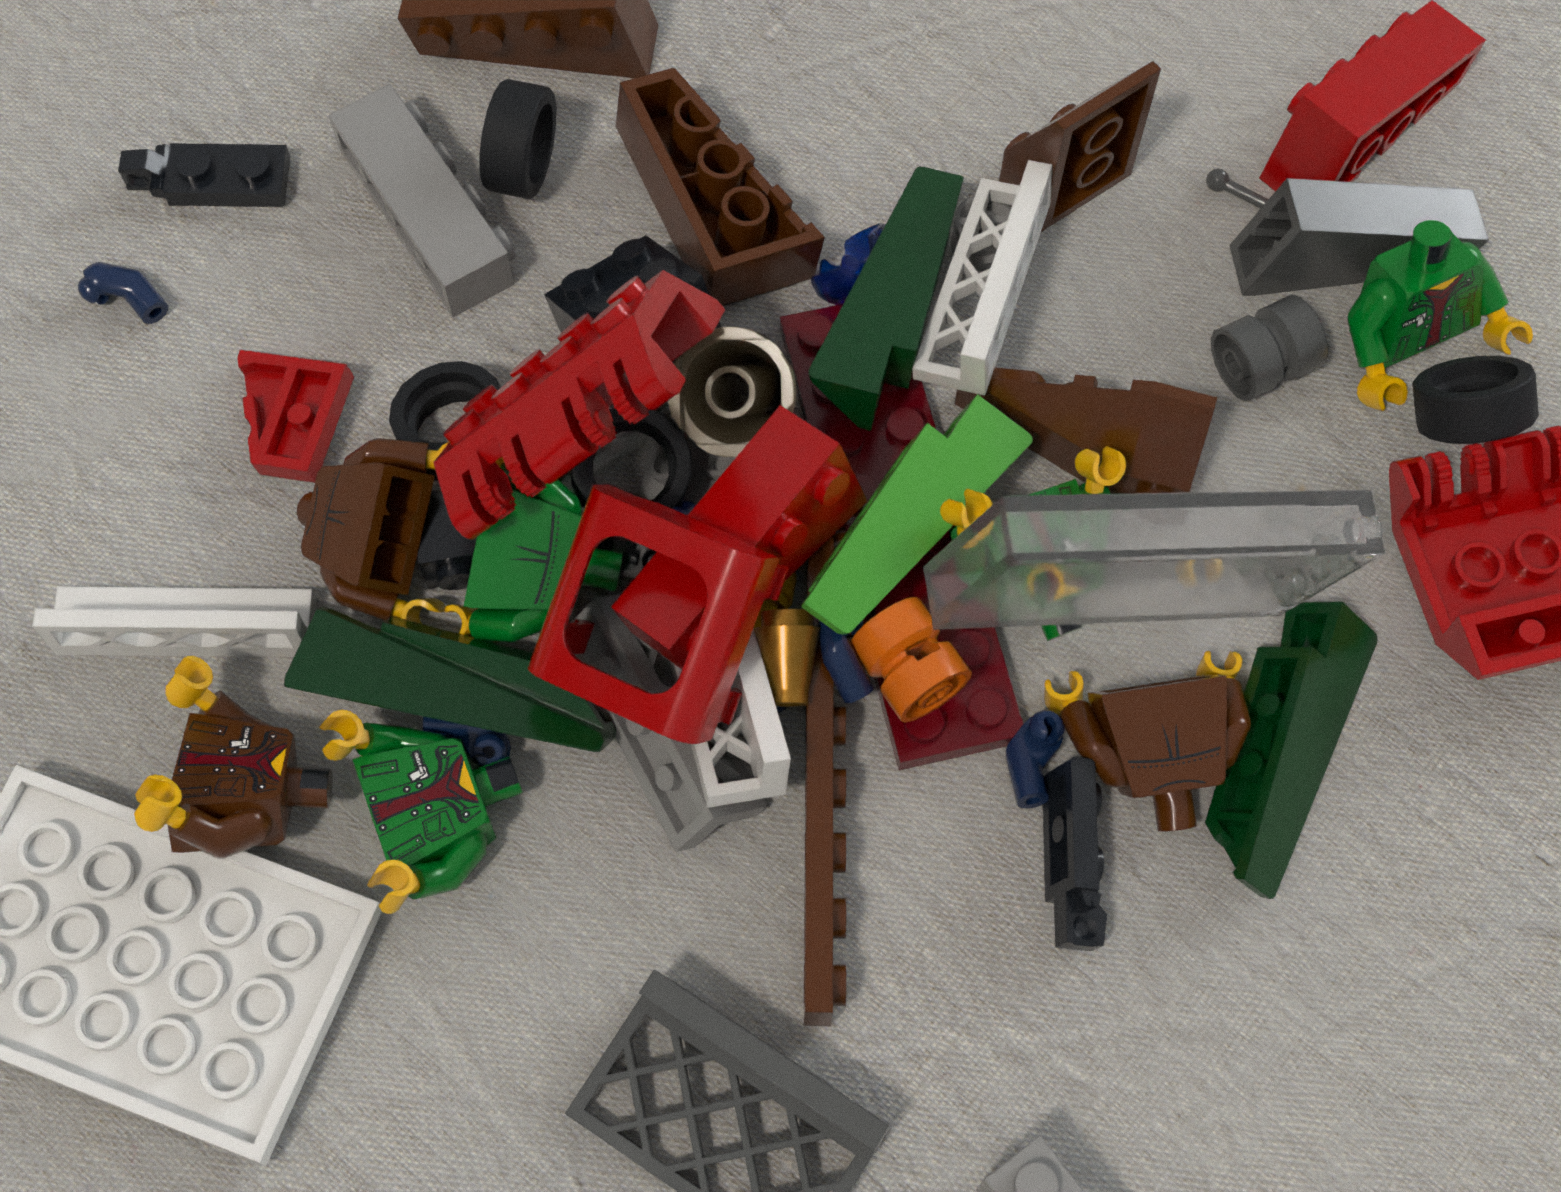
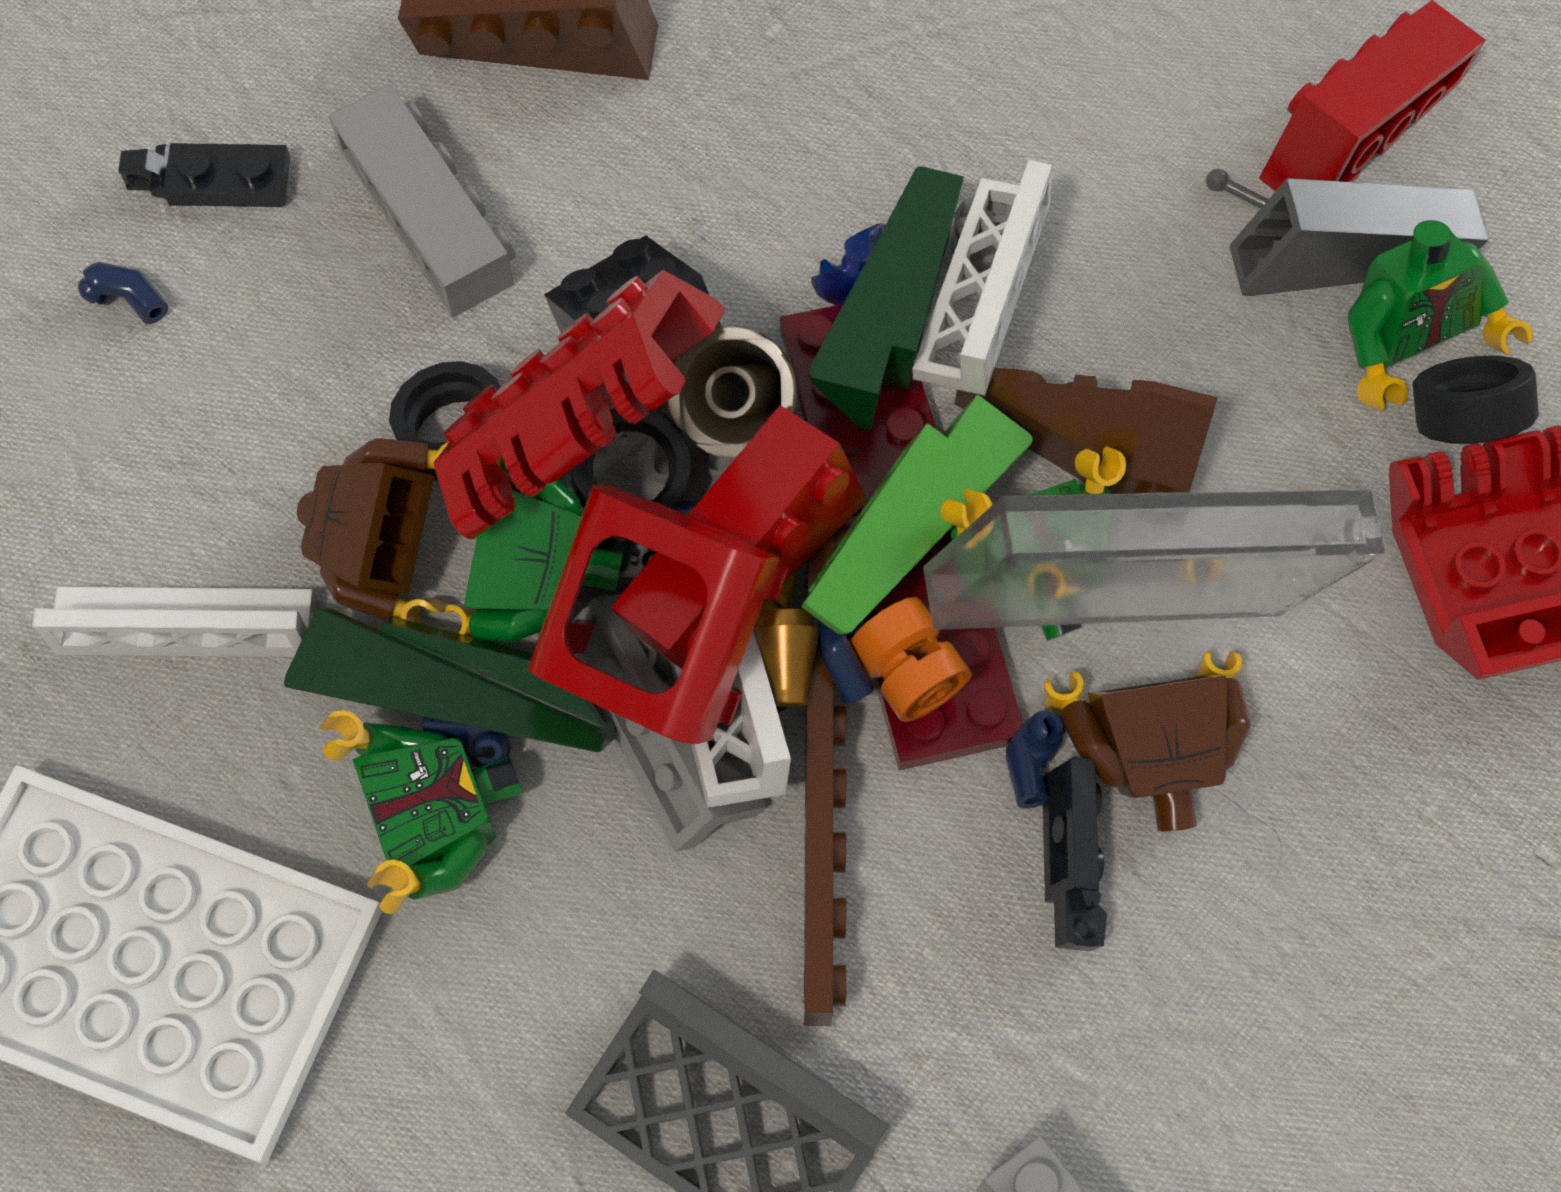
reddish brown torso [134,656,333,859] -> none
red wing [237,350,355,483] -> none
black brick [417,489,477,590] -> none
black tyre [479,79,557,199] -> none
reddish brown wedge [615,68,825,306] -> none
reddish brown slope [999,61,1161,232] -> none
dark green wedge [1205,602,1378,899] -> none
dark grey wheel [1211,294,1328,401] -> none

